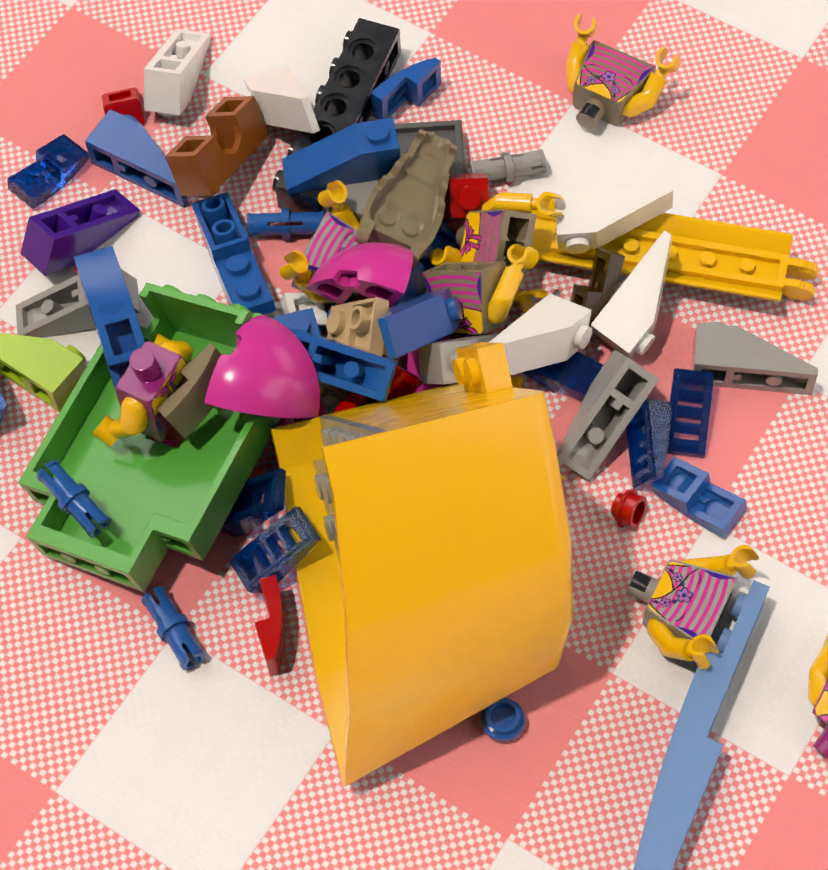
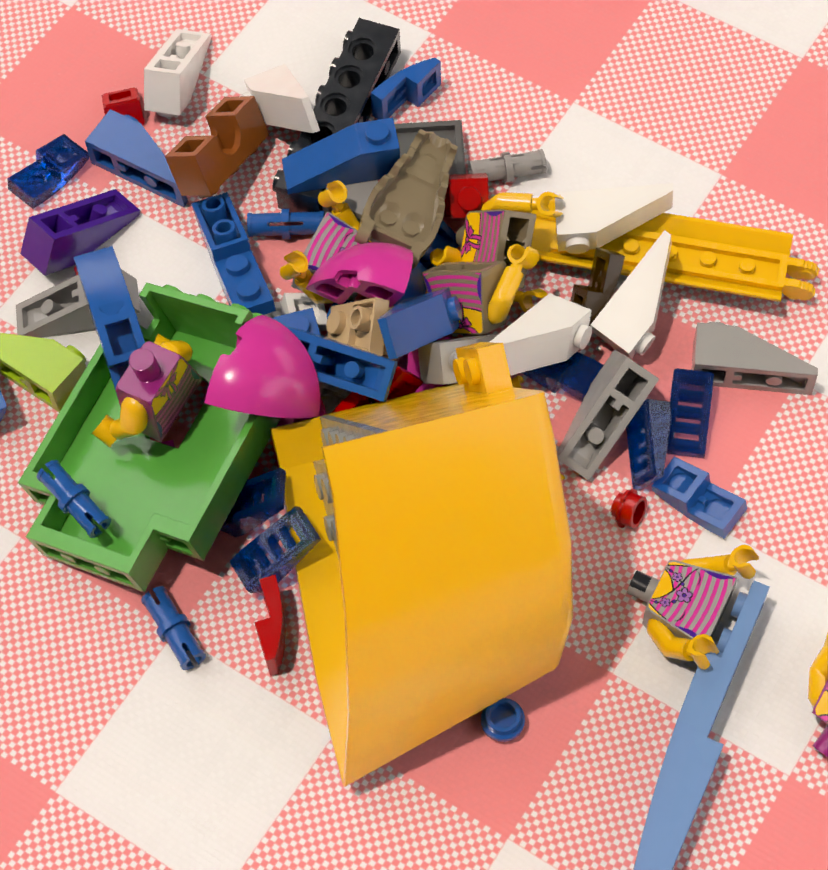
dark tan slope [157,343,222,439] -> none
torso [566,13,681,129] -> none

